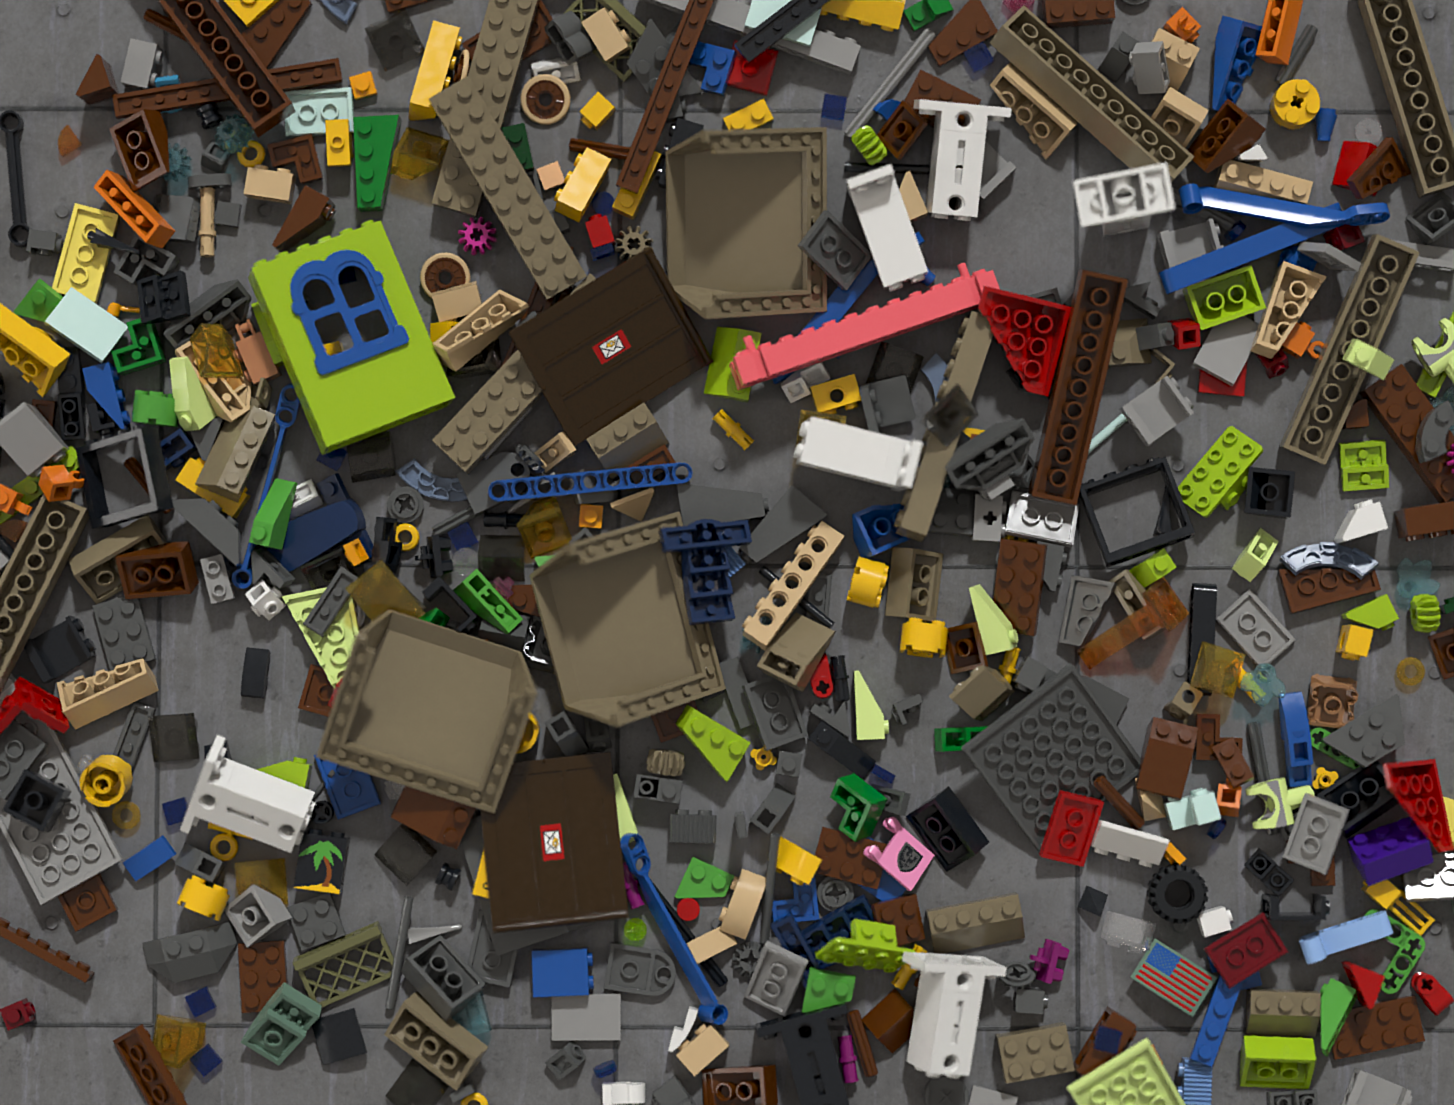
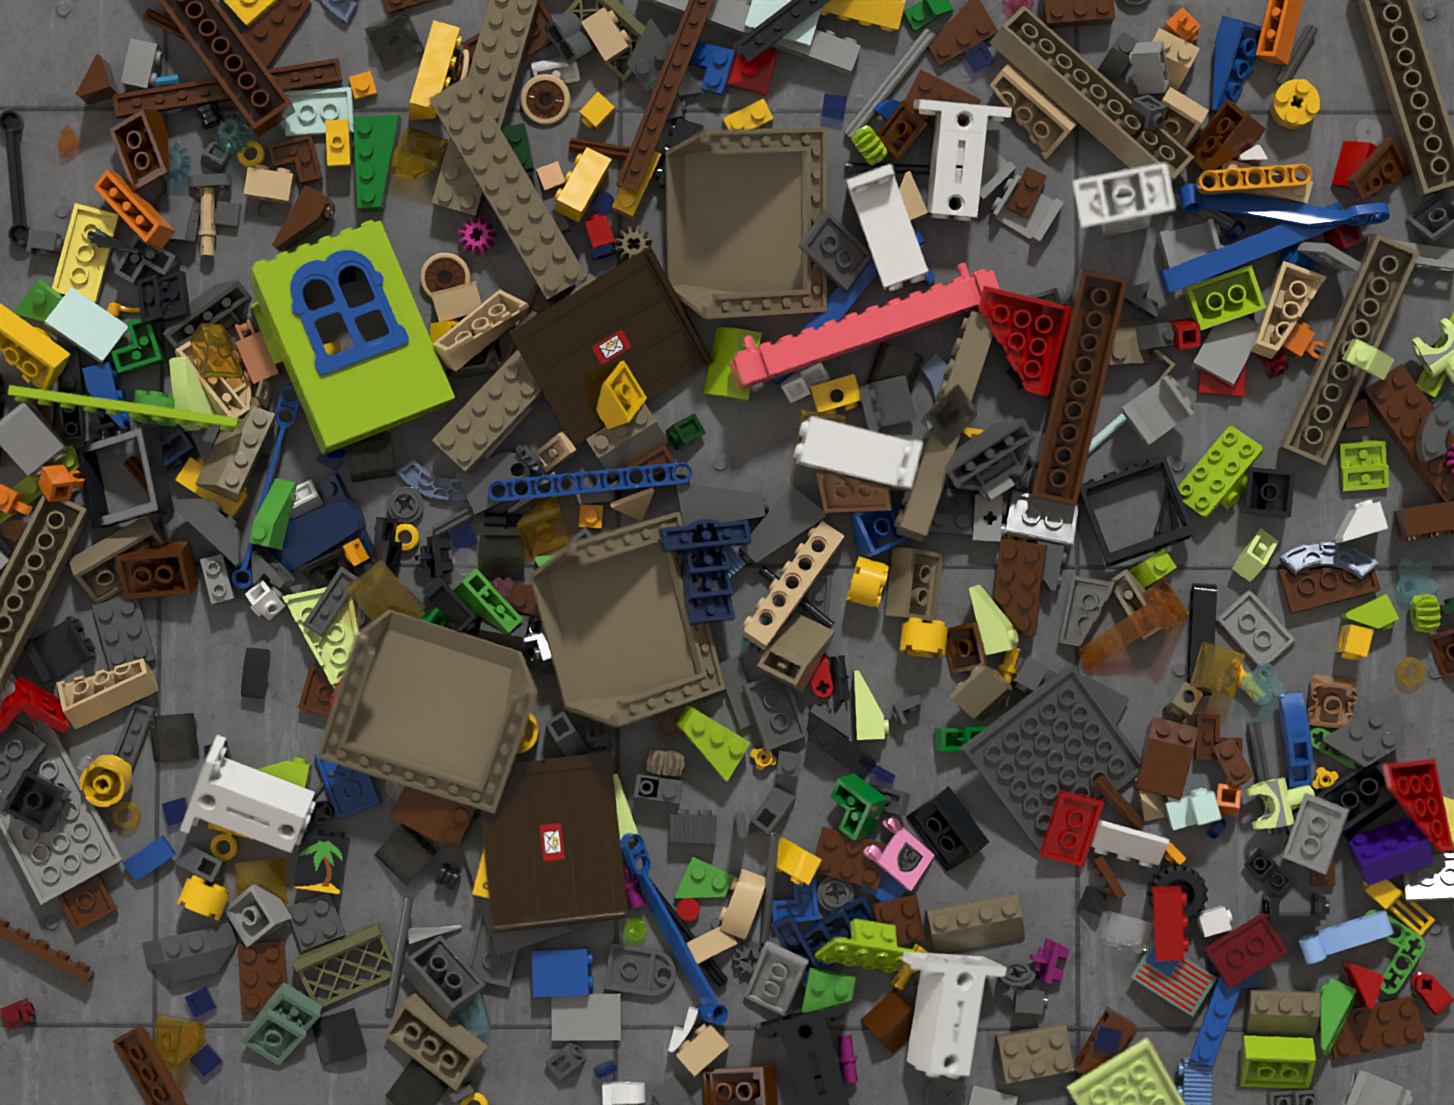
yellow pin [712,409,755,451] -> none
reddish brown axle [846,1010,878,1077] -> none
blue cone [1315,108,1338,141] -> none
none -> lime plate [8,385,242,432]
none -> bracket [522,633,552,668]
none -> yellow slope [596,361,647,429]
none -> dark green bracket [666,413,706,450]
none -> medium nougat wing [817,469,893,513]
none -> light grey panel [991,174,1064,244]
none -> reddish brown plate [1007,167,1047,218]
none -> reddish brown plate [1092,854,1126,900]
none -> dark grey bracket [1130,94,1167,131]
none -> red brick [1153,886,1189,961]
none -> light orange beam [1196,164,1312,195]

